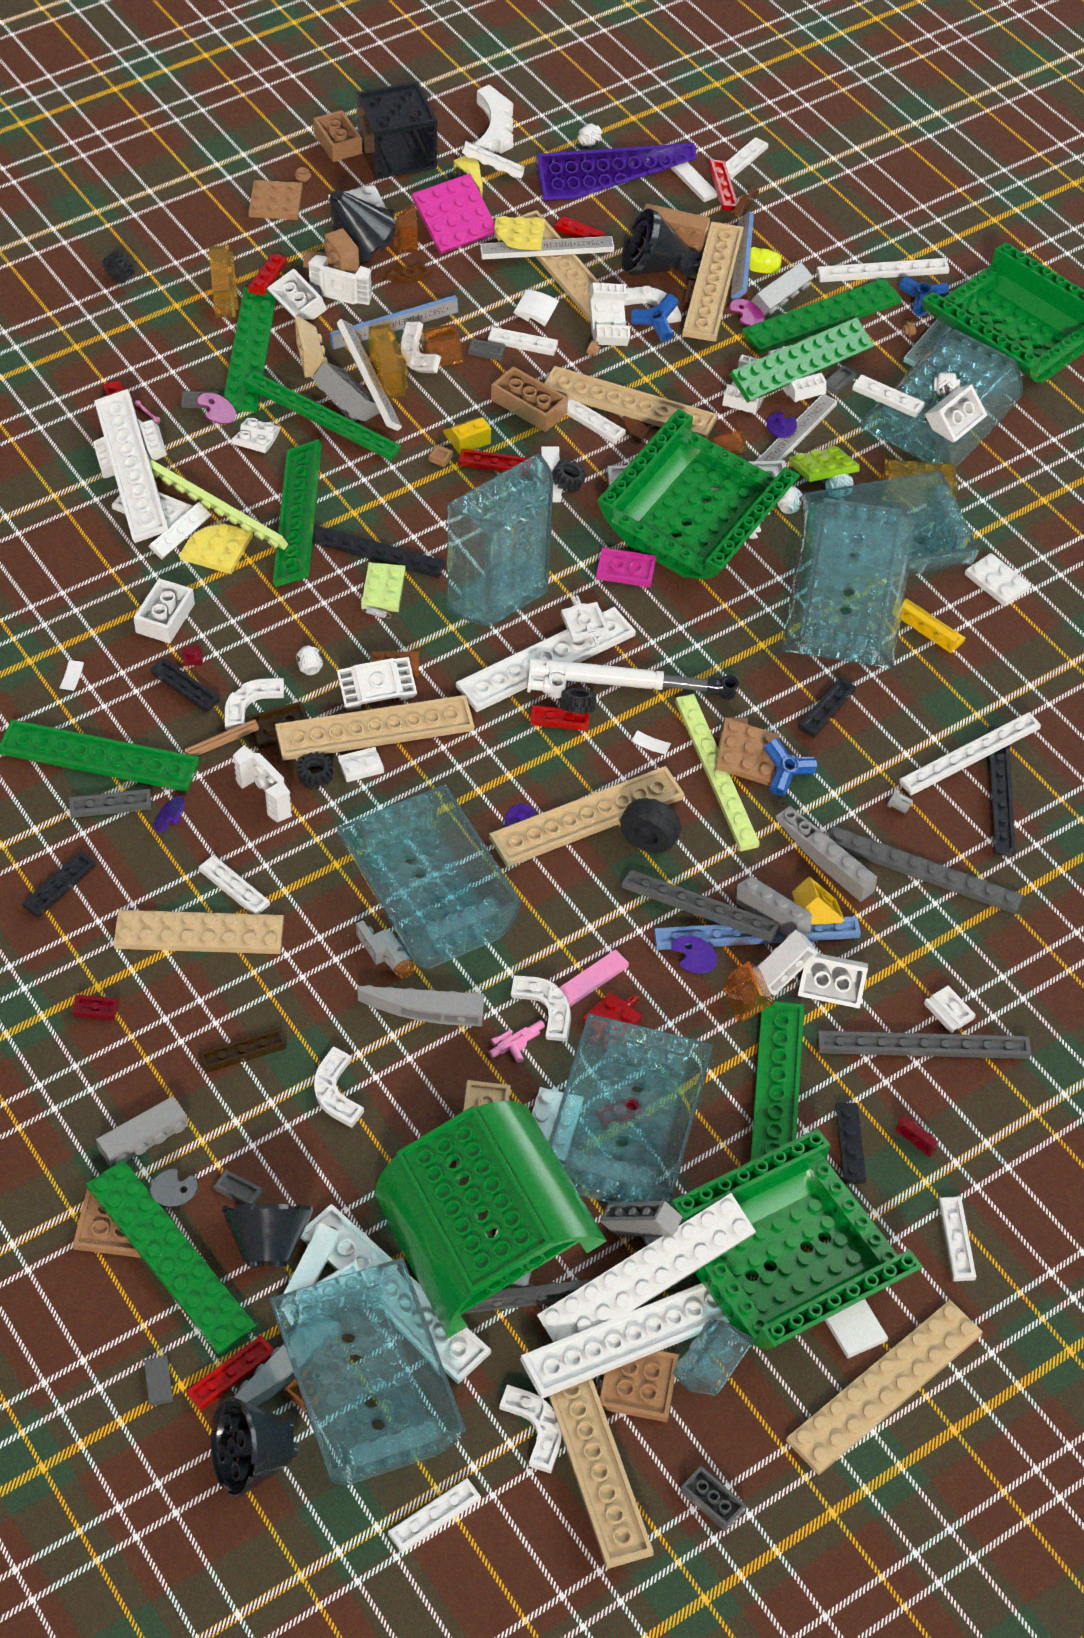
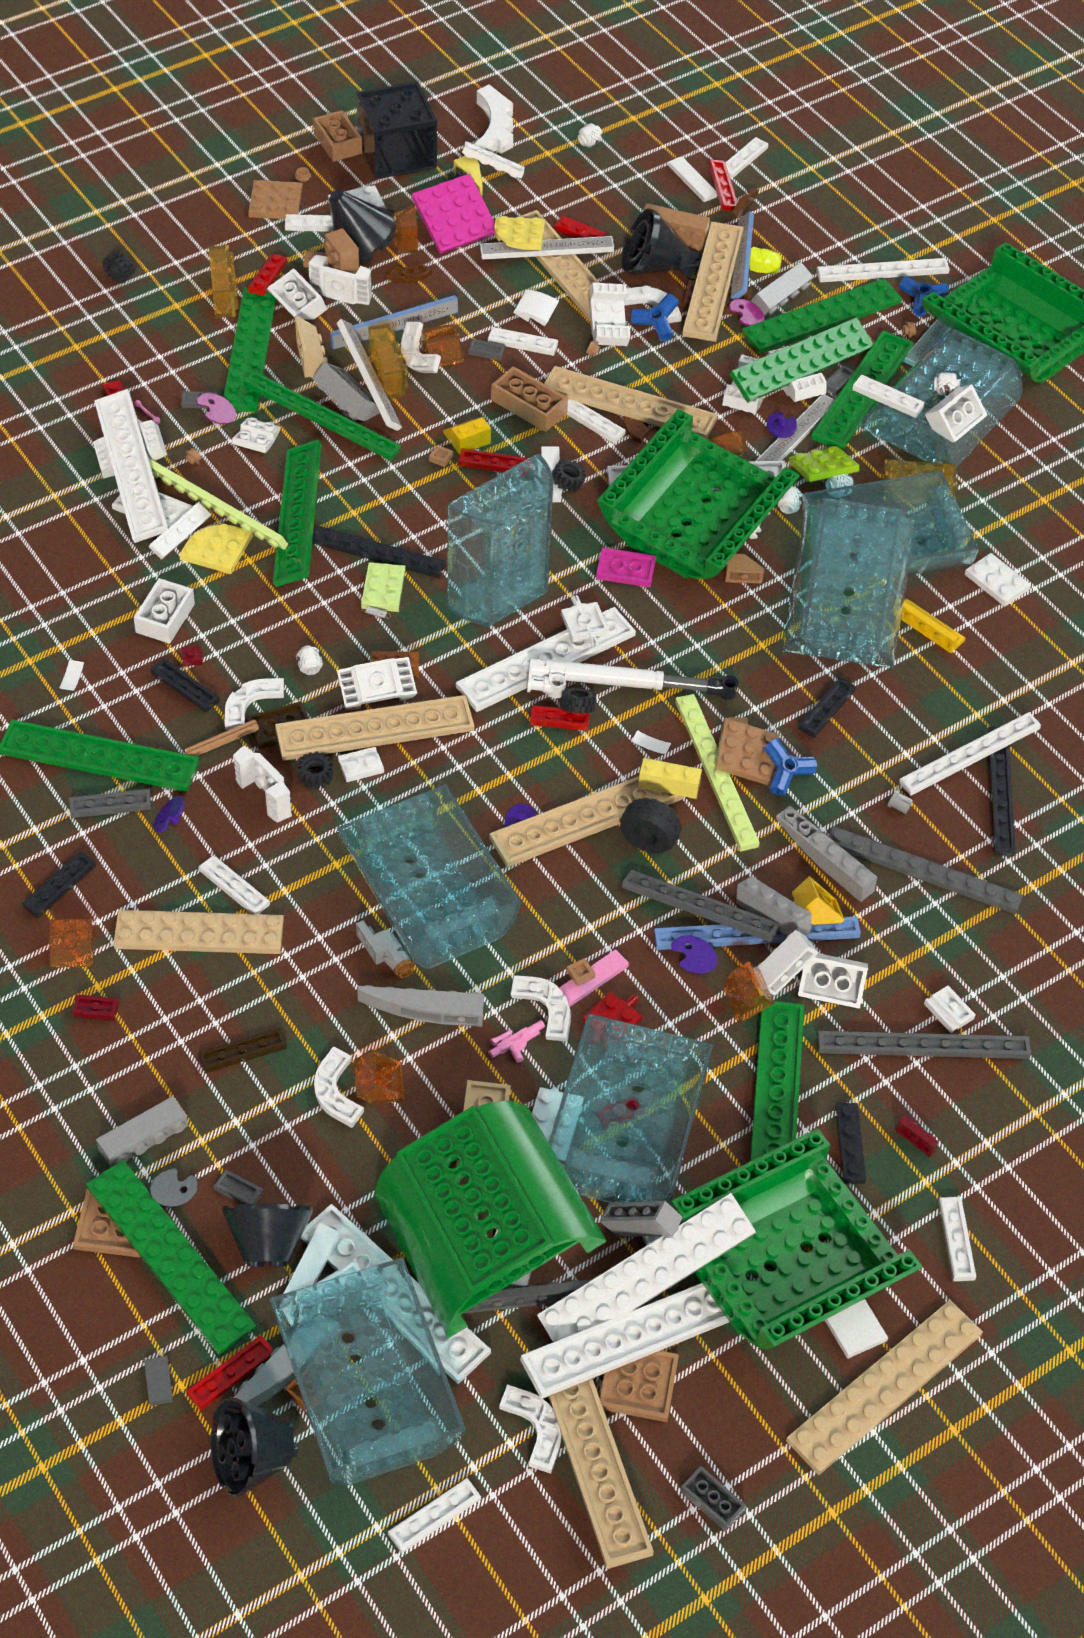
dark purple wedge [535,143,697,201] -> none
clear light blue slope [672,1319,754,1396] -> none
none -> clear orange slope [49,918,95,968]
none -> medium nougat plate [185,448,202,465]
none -> white plate [285,214,333,232]
none -> clear orange slope [354,1049,405,1104]
none -> medium nougat plate [566,958,595,986]
none -> light yellow brick [638,758,702,799]
none -> medium nougat slope [725,554,764,583]
none -> green plate [811,331,914,451]

